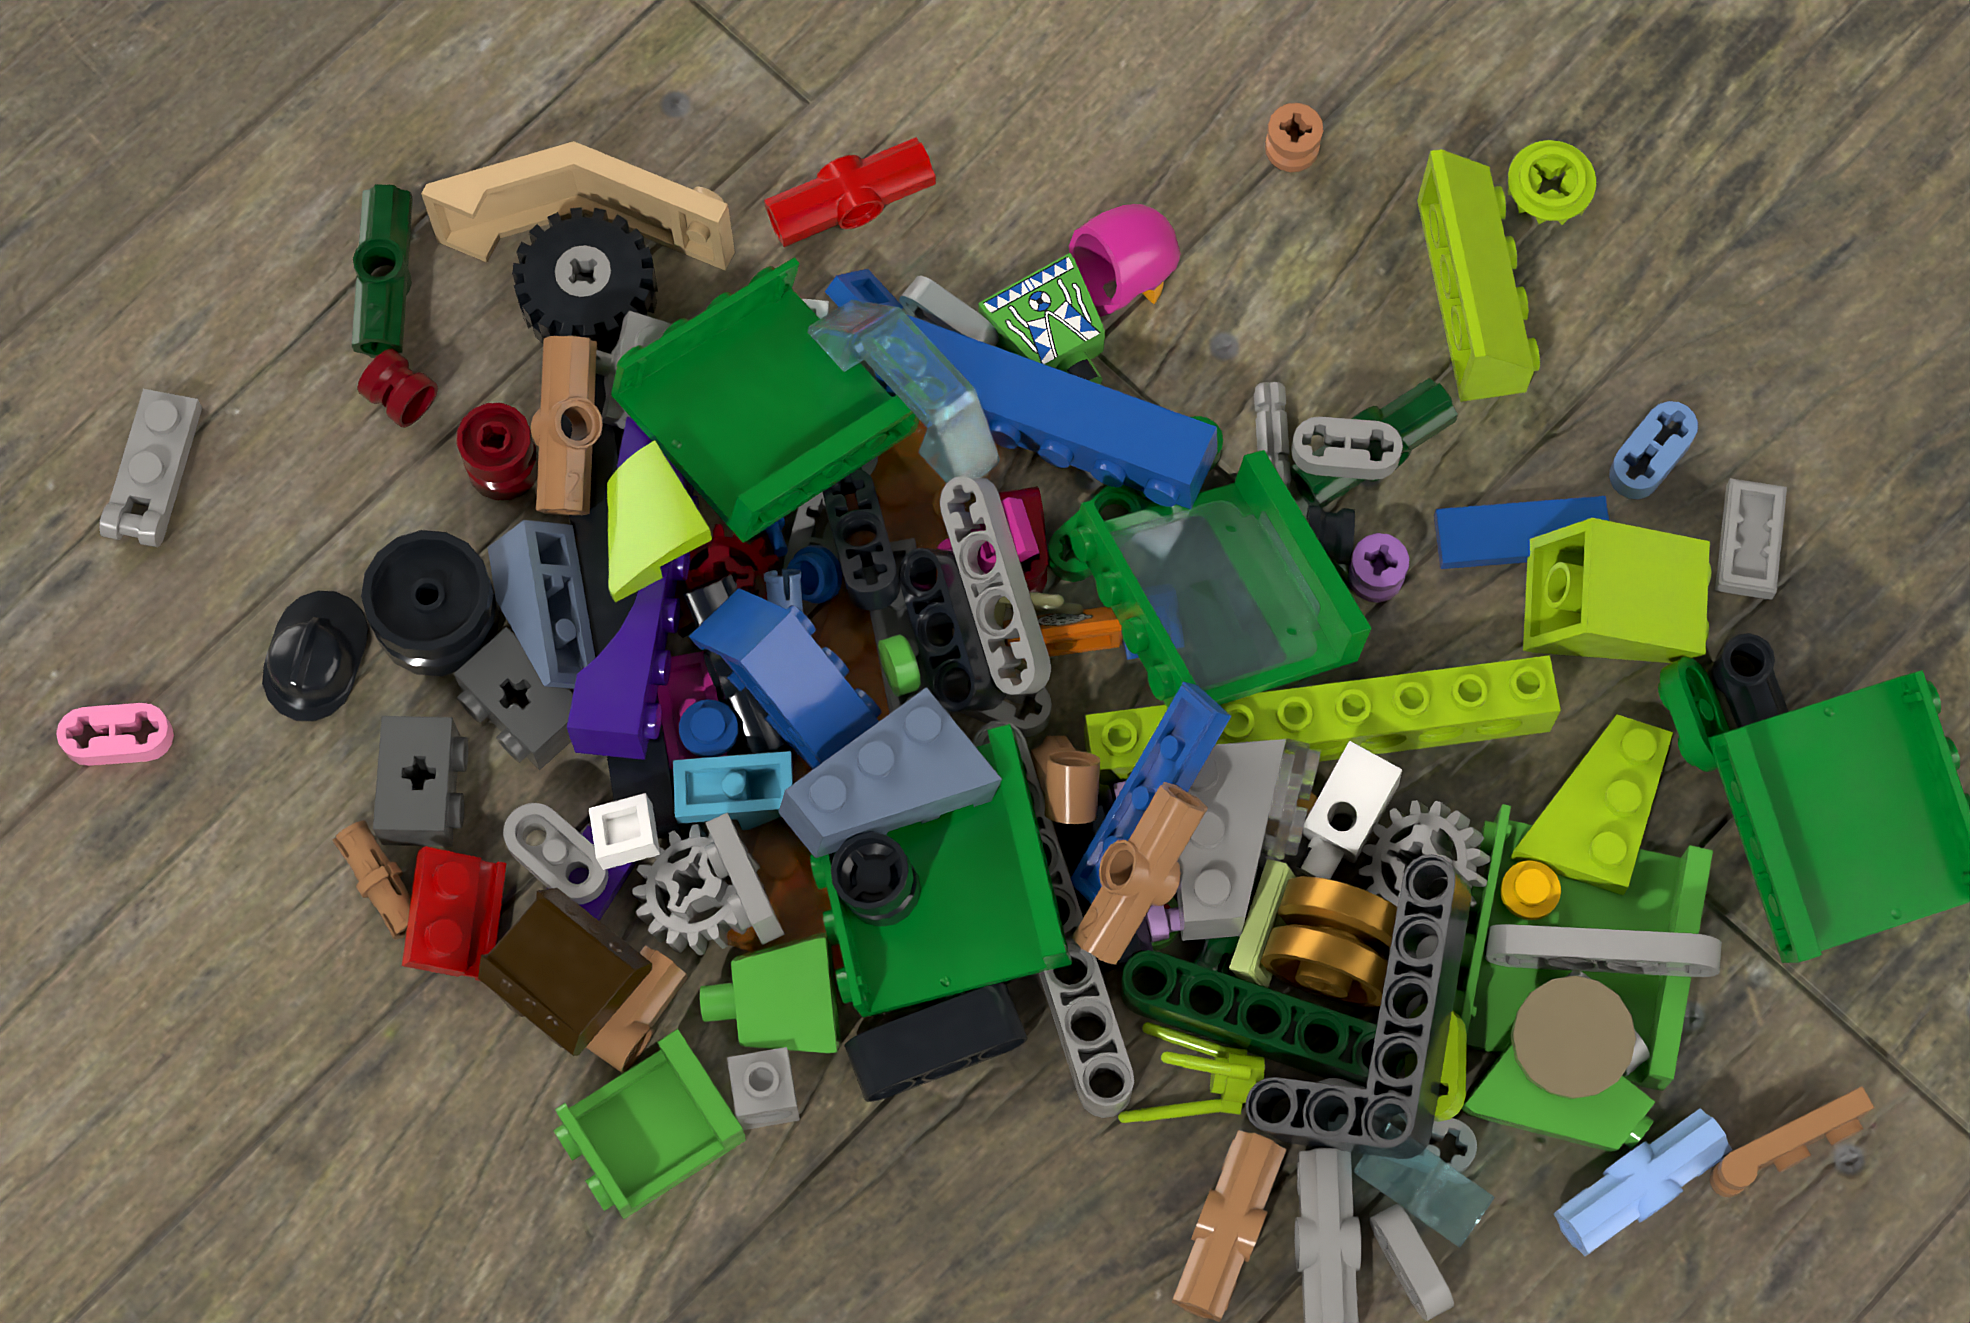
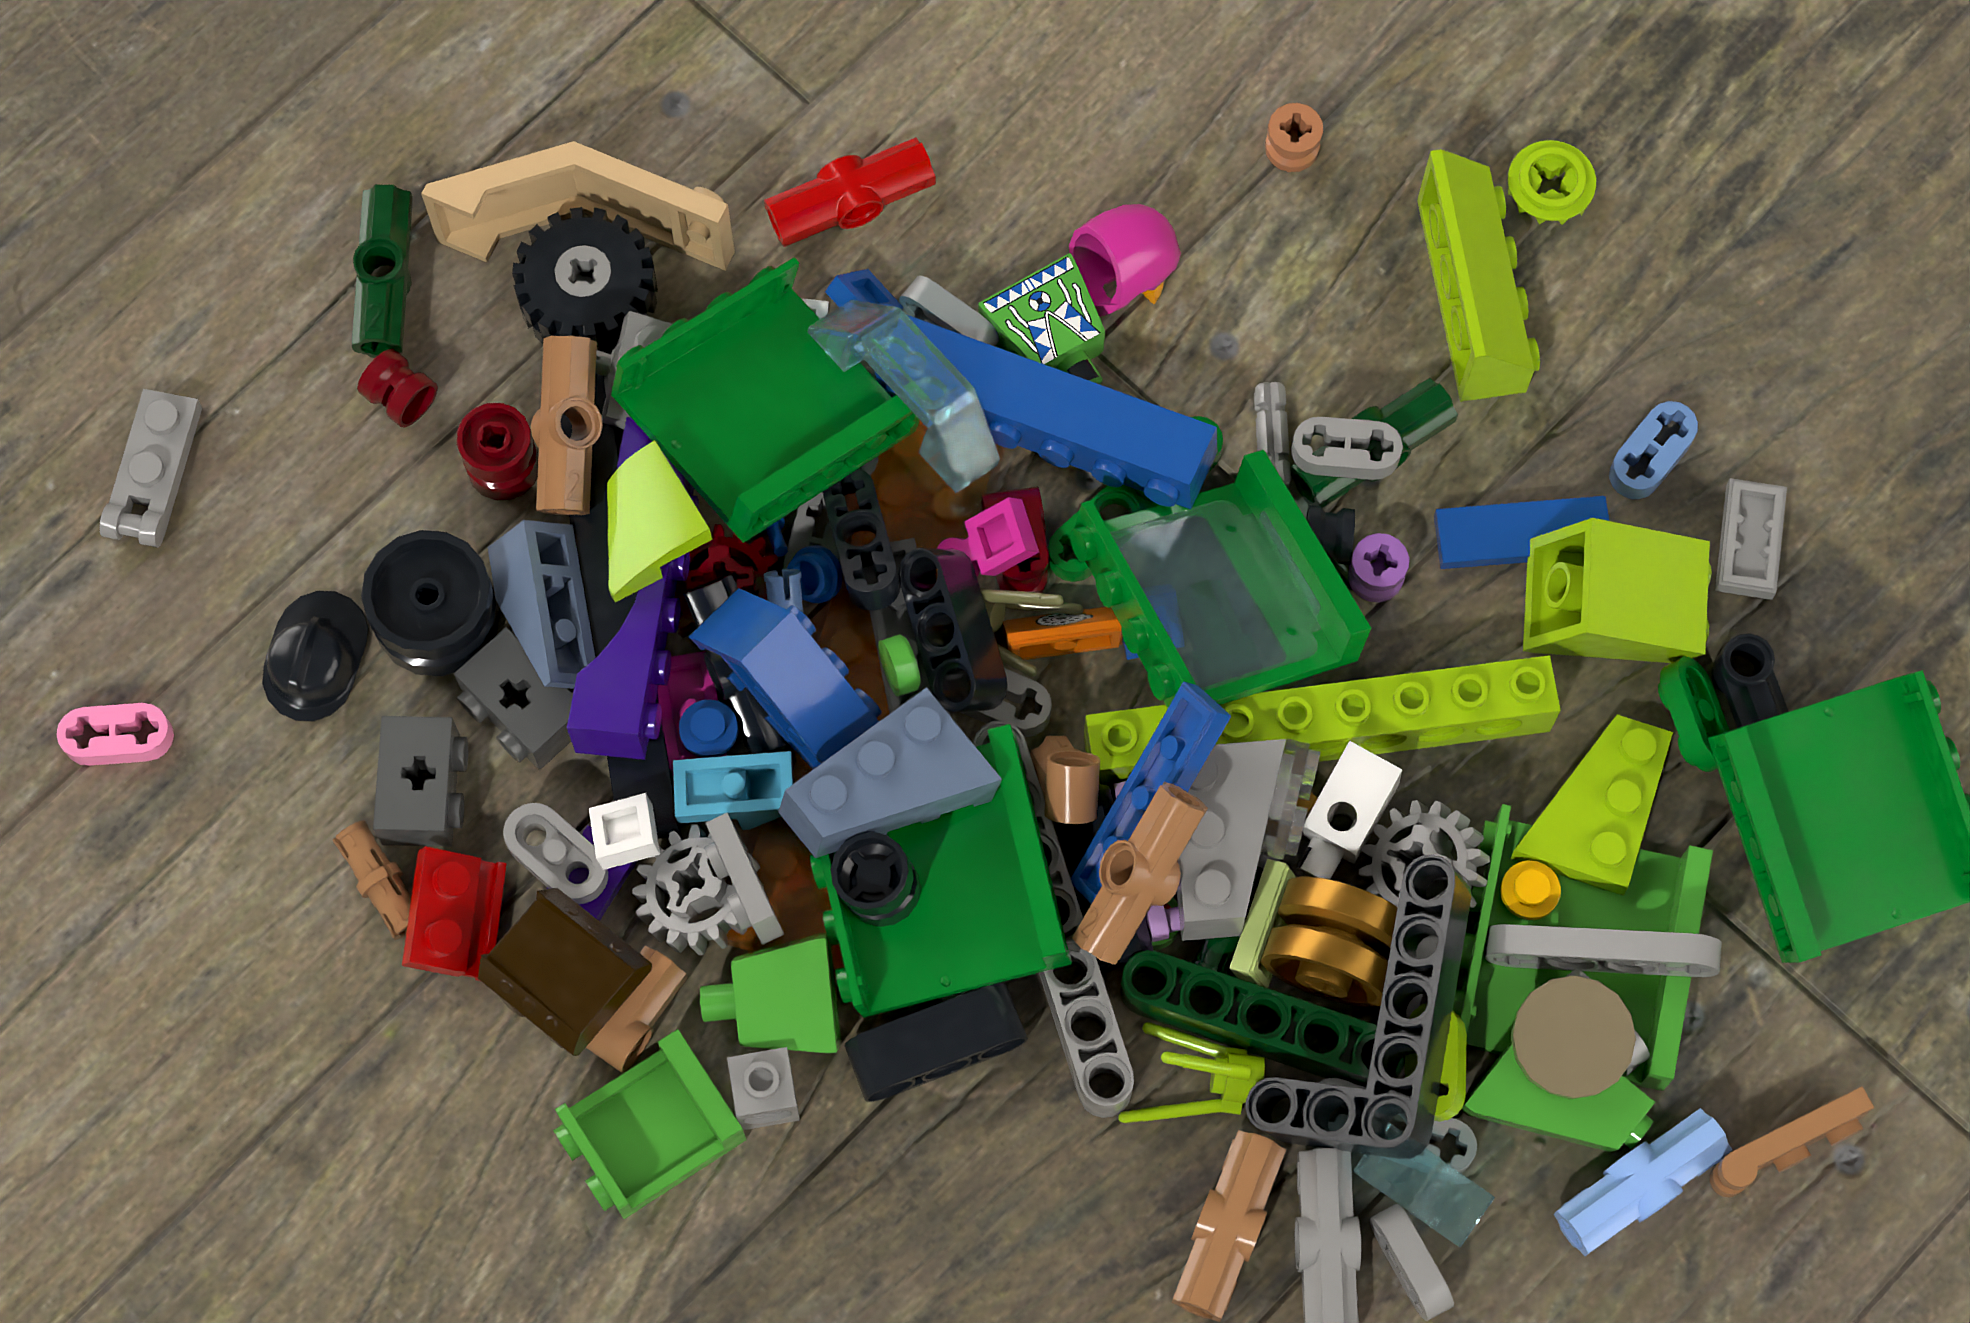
light grey beam [940,476,1051,695] -> none

